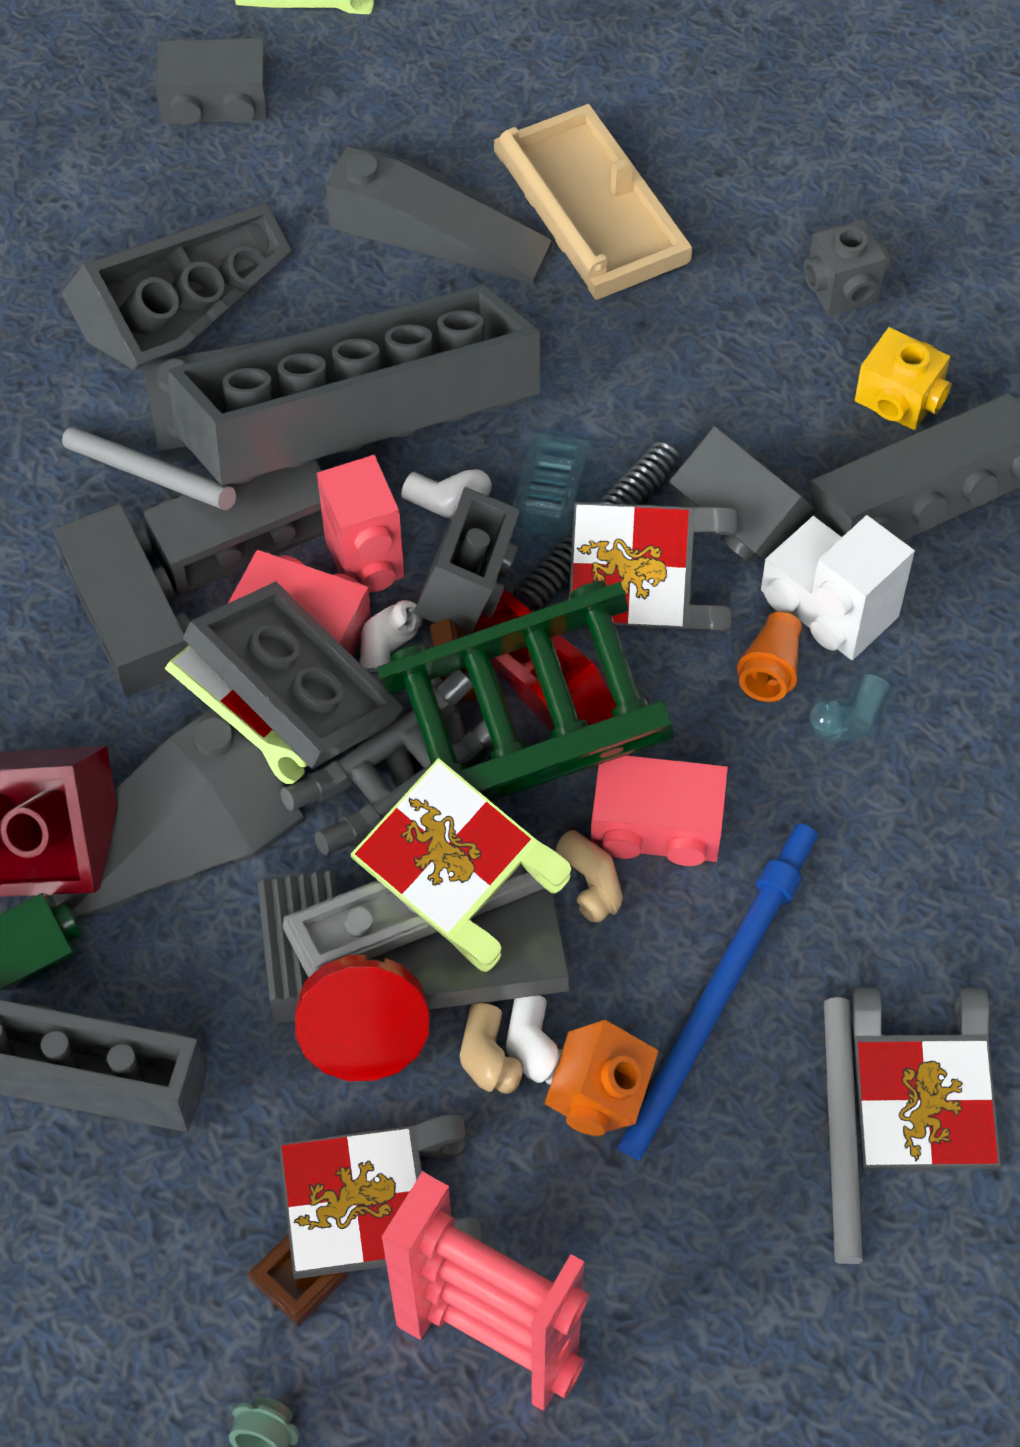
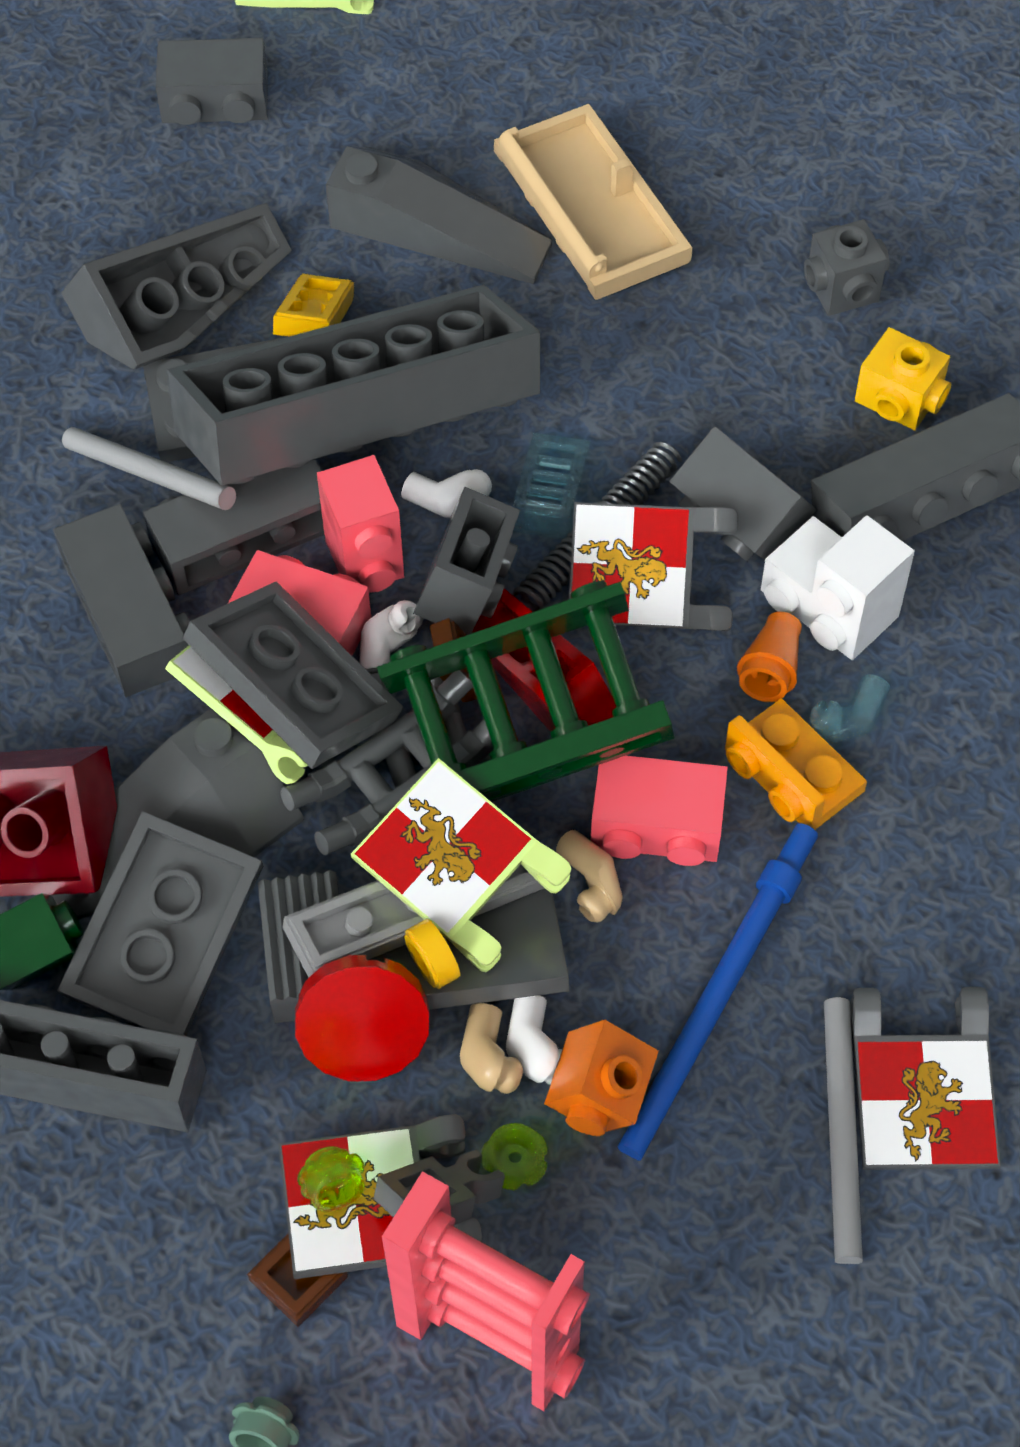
none -> dark grey plate [57,811,264,1036]
none -> yellow plate [273,274,354,337]
none -> clear neon green plate [297,1146,365,1212]
none -> dark grey plate [373,1149,505,1225]
none -> yellow tile [404,918,460,989]
none -> clear neon green plate [481,1123,548,1190]
none -> light orange bracket [725,698,867,830]

